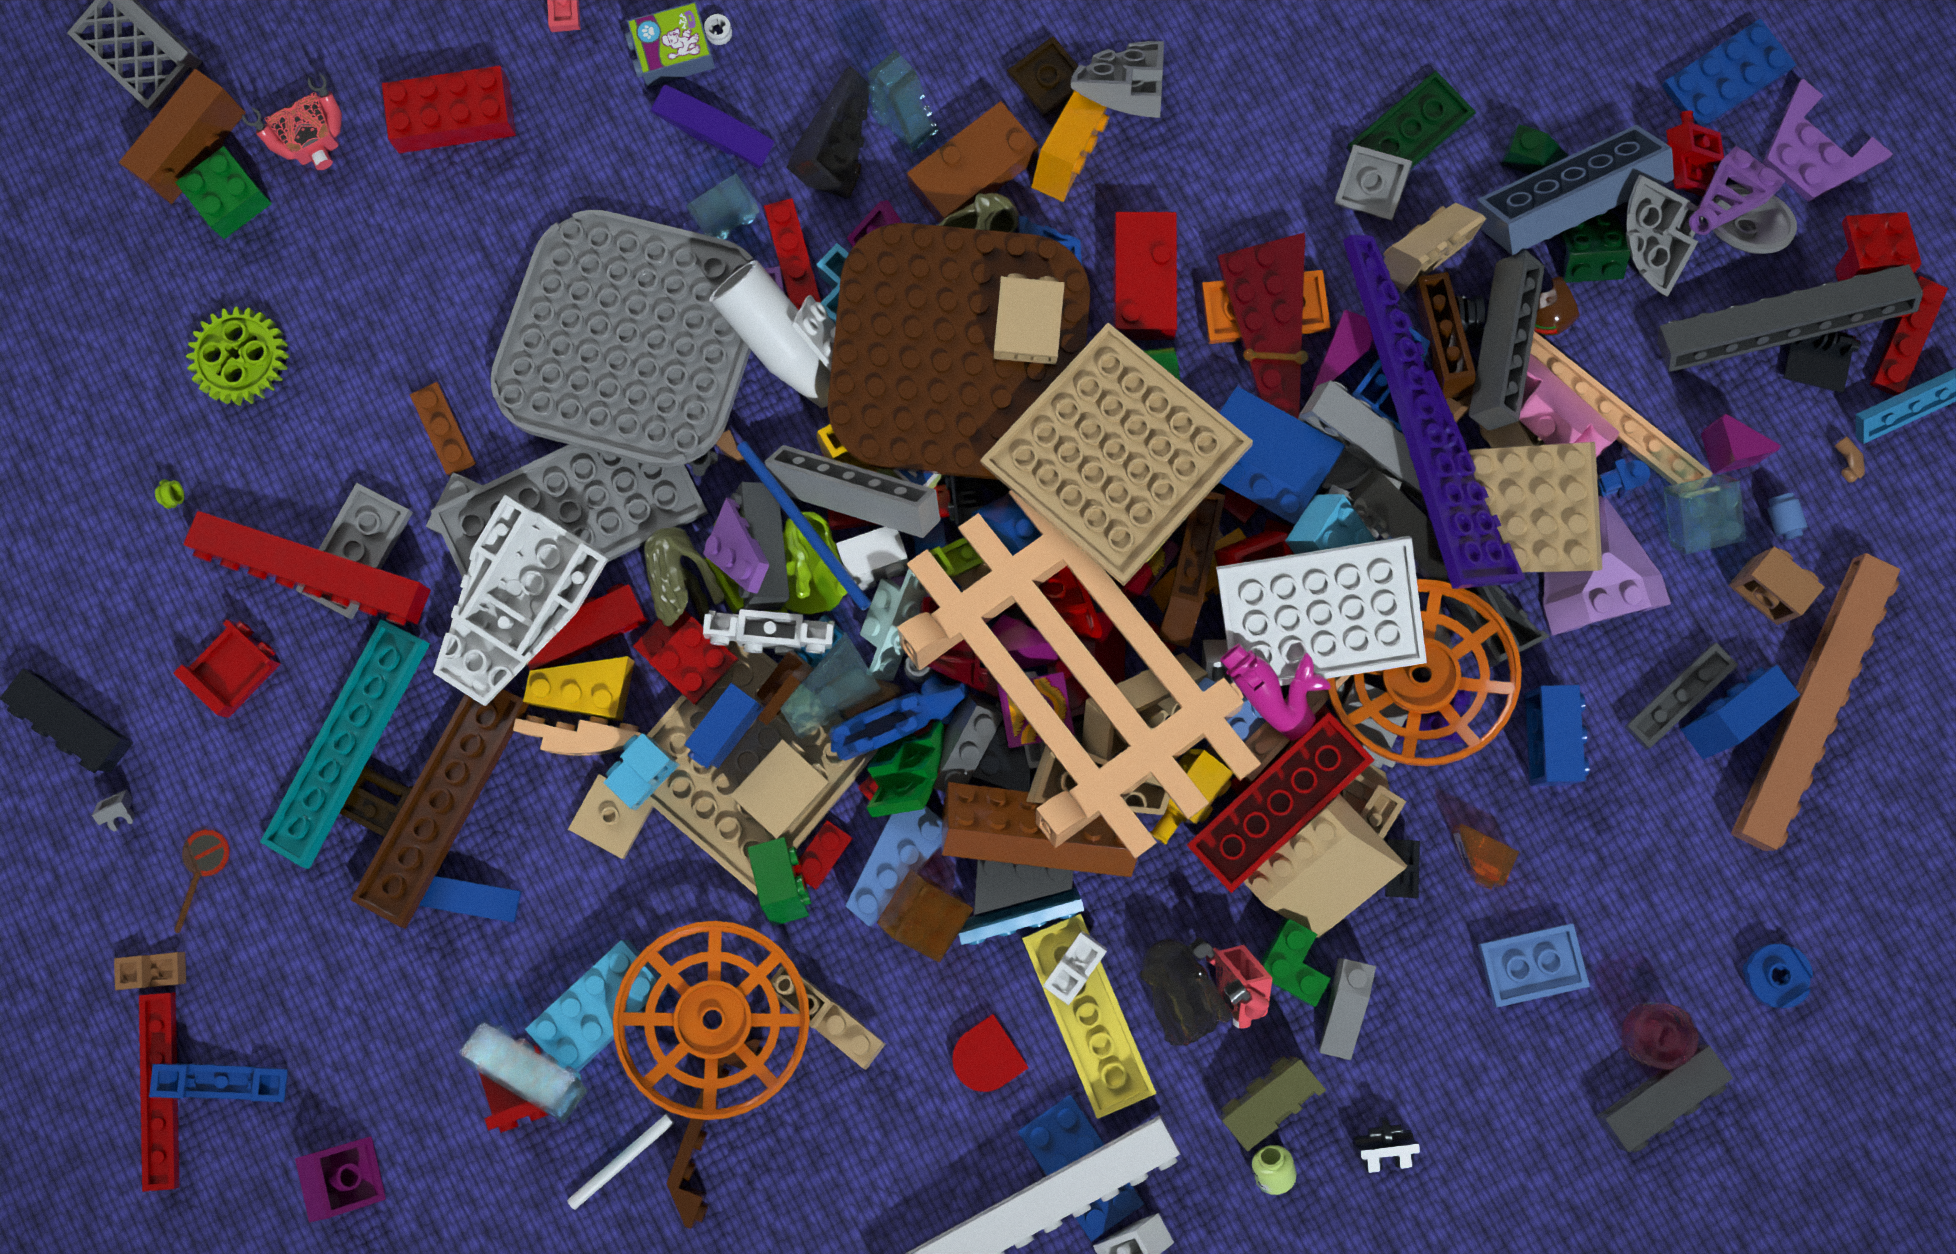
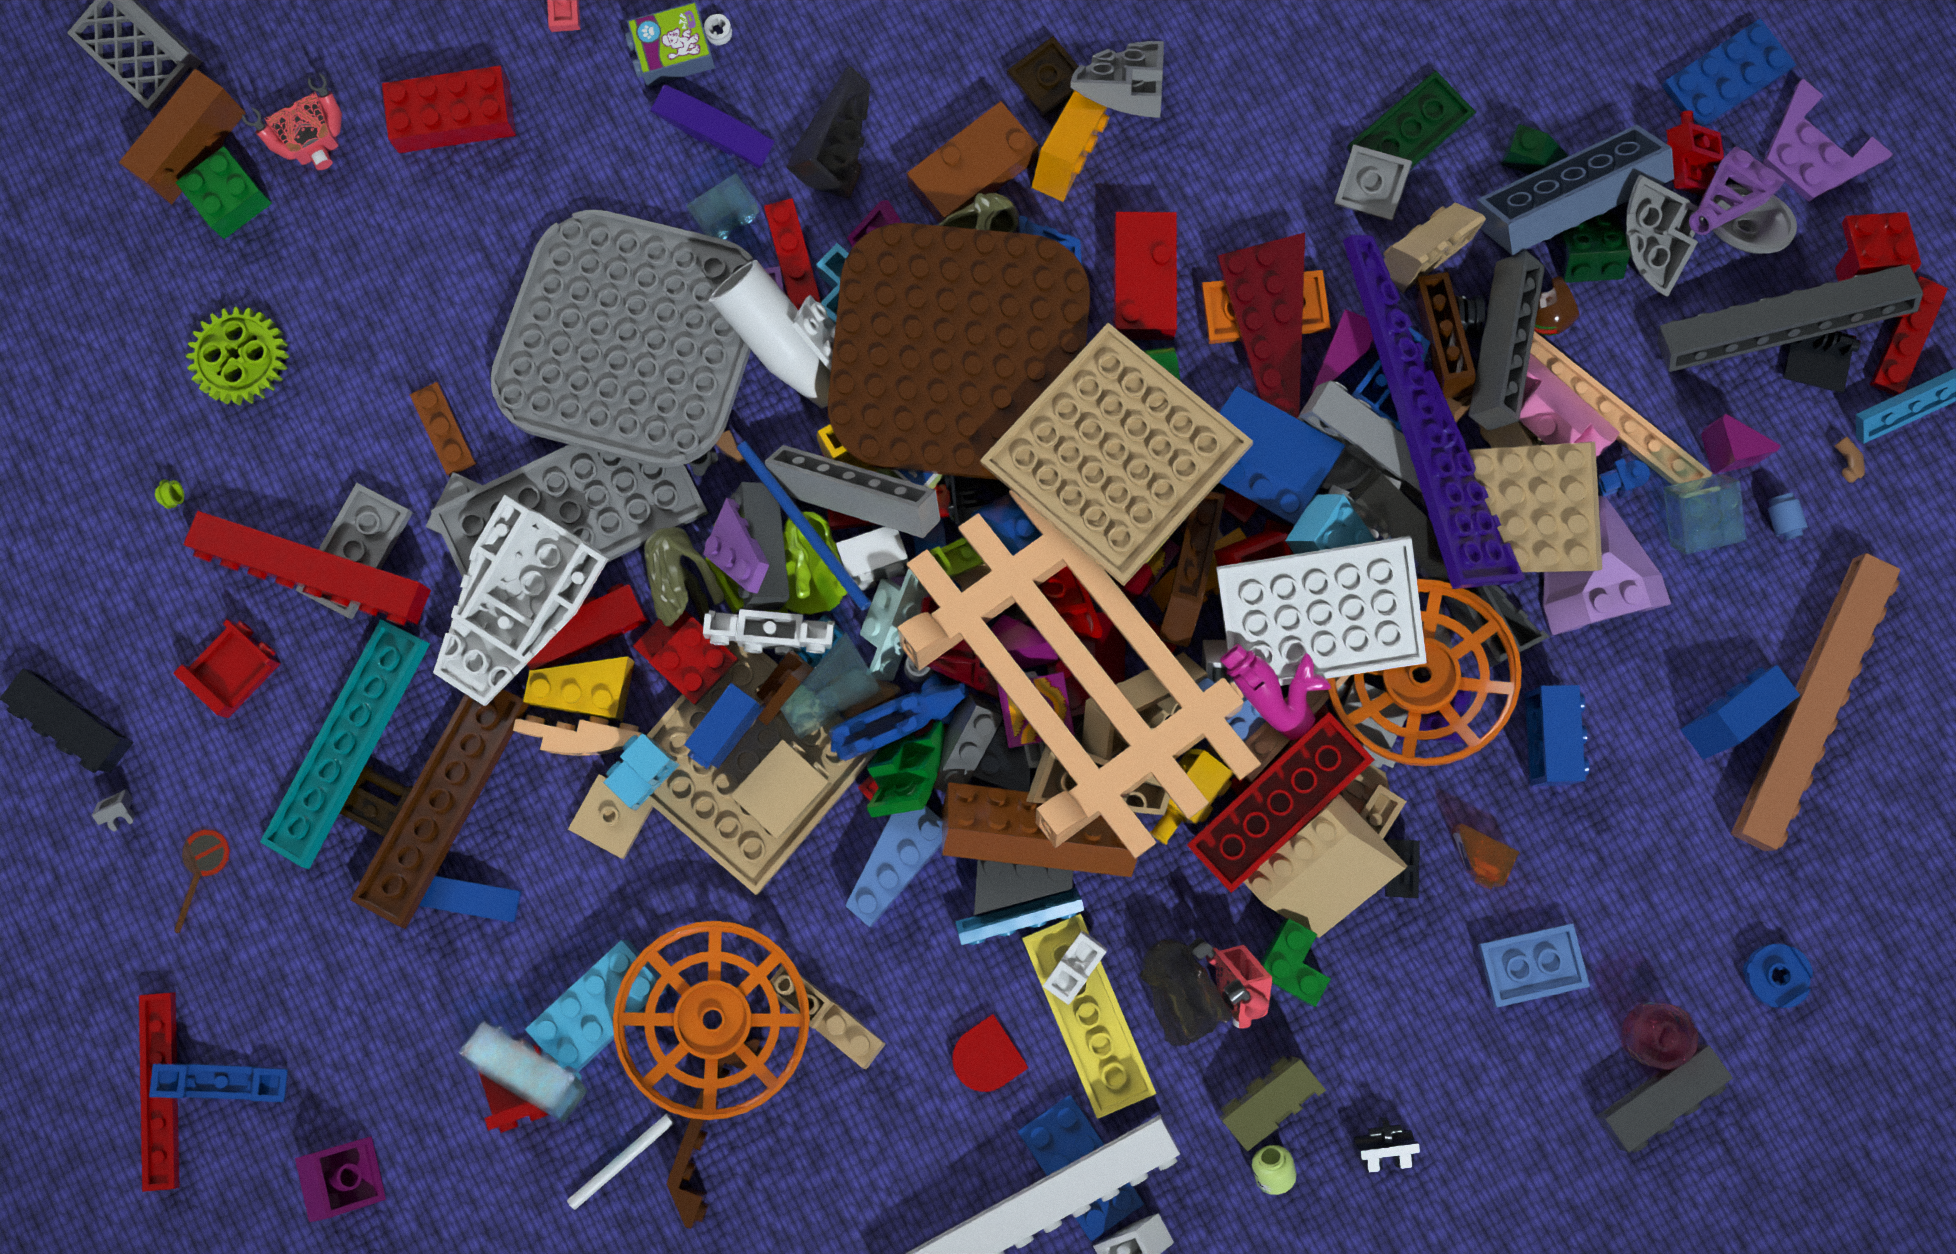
medium nougat slope [114,952,186,990] -> none
green brick [747,837,812,926] -> none
red plate [794,820,853,890] -> none
clear light blue wedge [868,50,939,153] -> none
clear orange brick [877,869,974,963] -> none
tan brick [994,273,1065,365] -> none
clear yellow hinge [1243,349,1308,364] -> none
light grey slope [1319,958,1376,1060] -> none
dark grey plate [1624,642,1738,750] -> none
medium nougat brick [1728,546,1825,625] -> none

